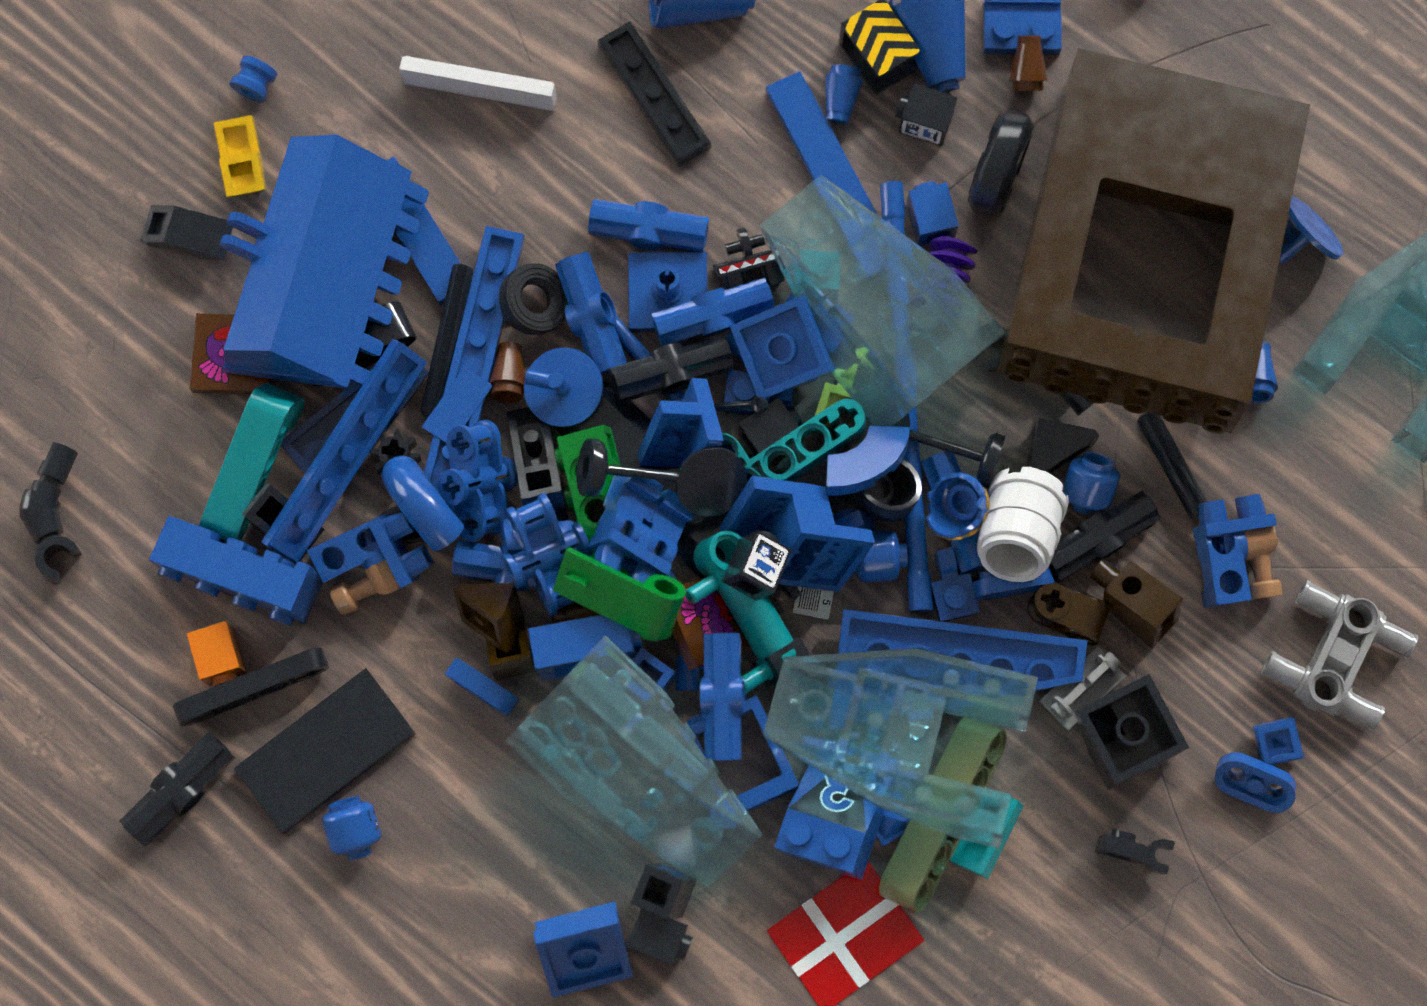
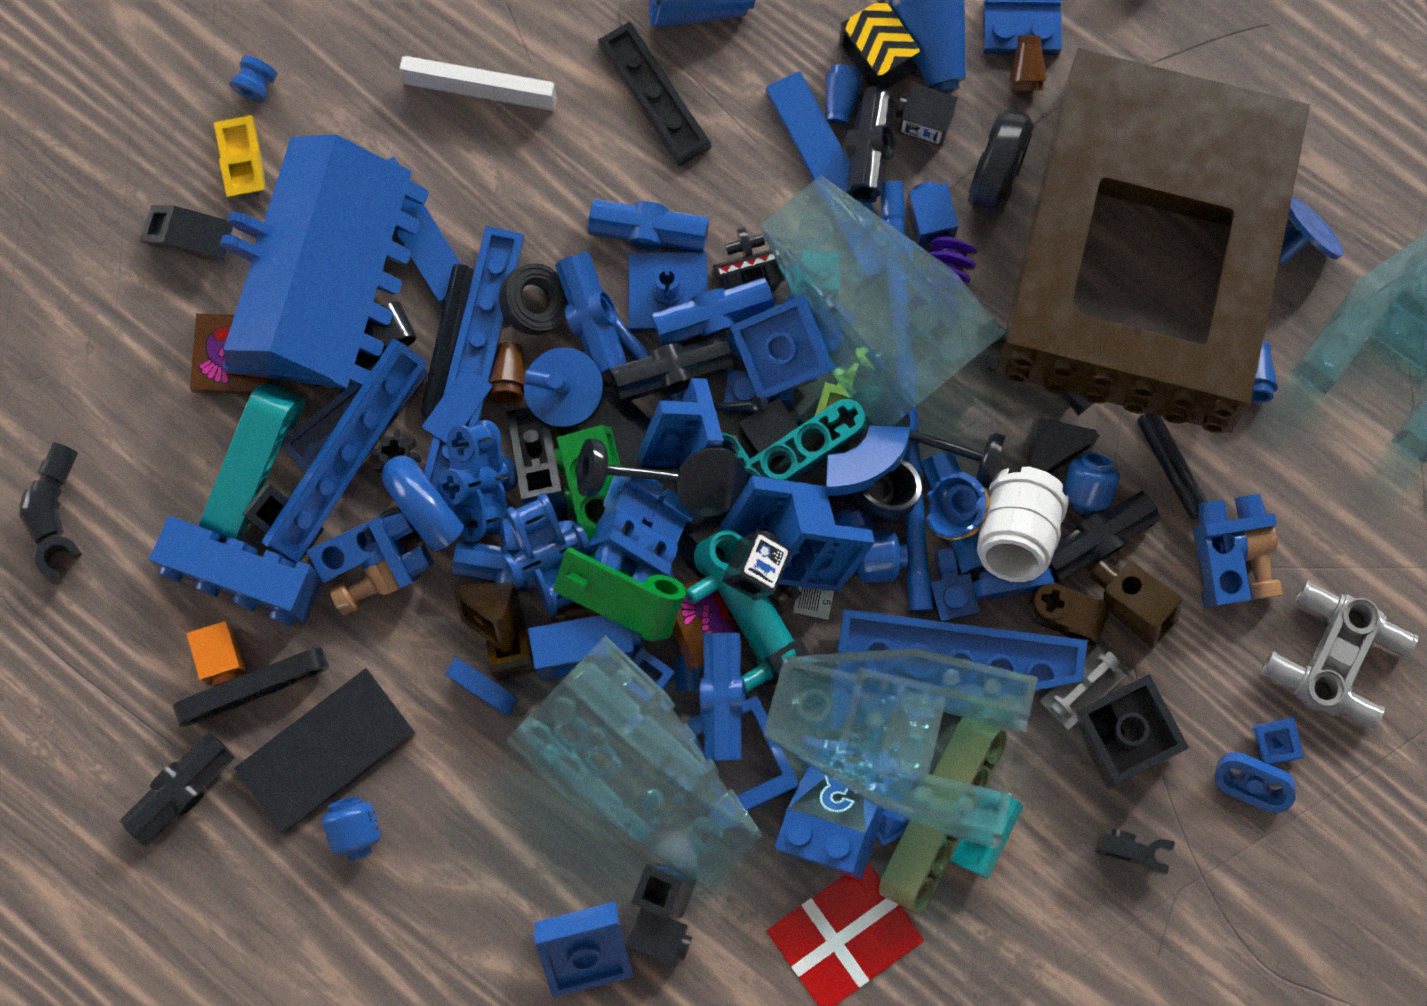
none -> black piece [845,86,895,203]

